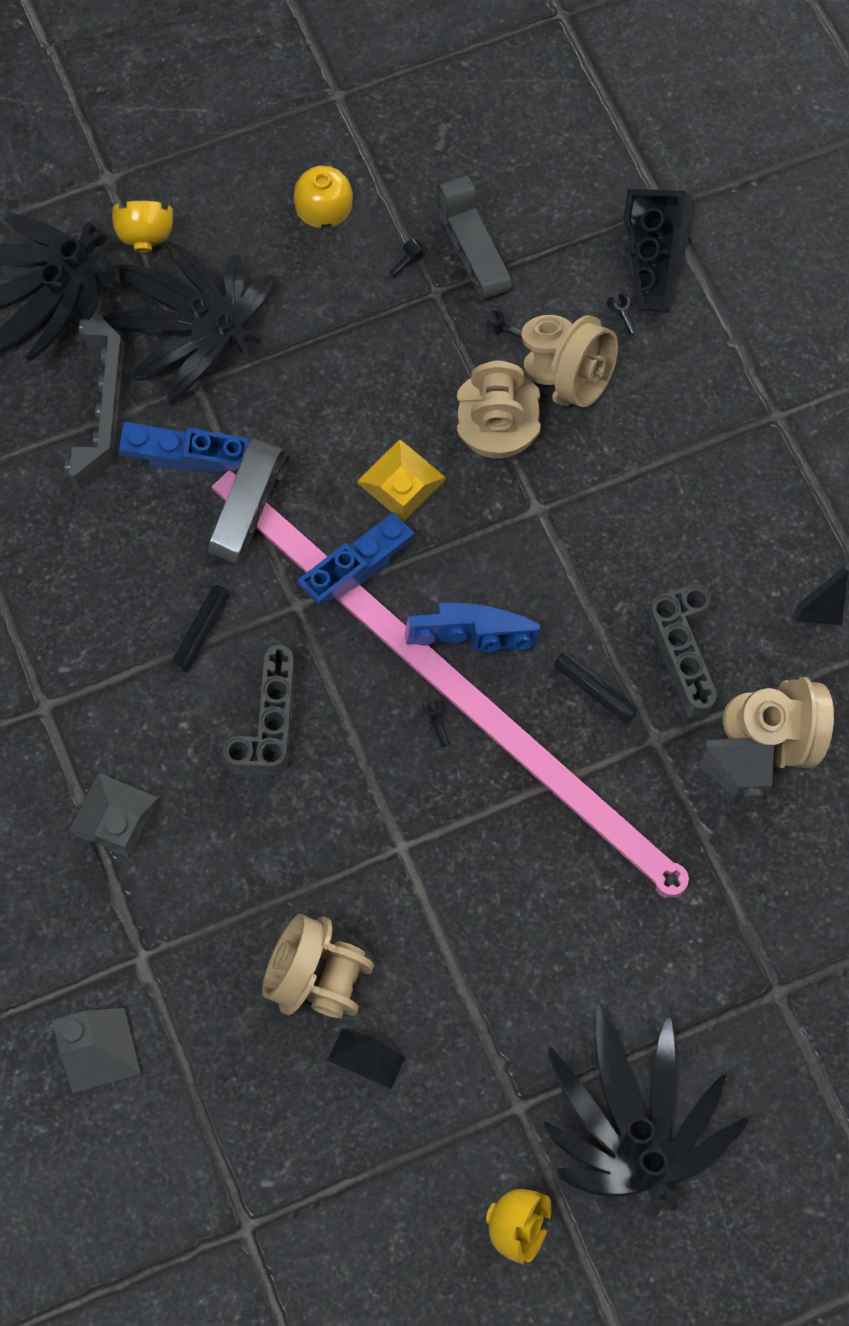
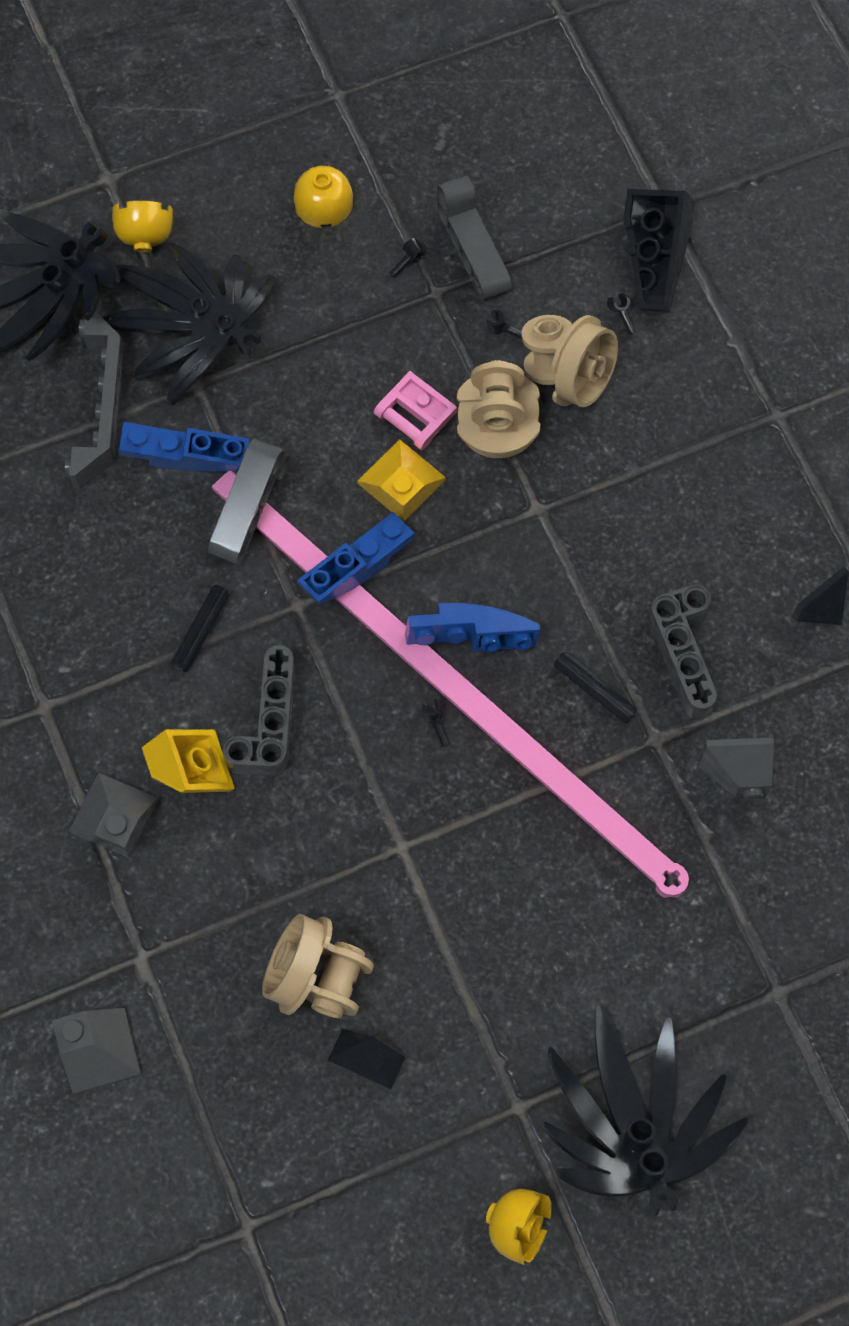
tan piece [723,677,834,768] -> none
none -> yellow slope [142,729,235,793]
none -> bright pink plate [374,371,457,451]

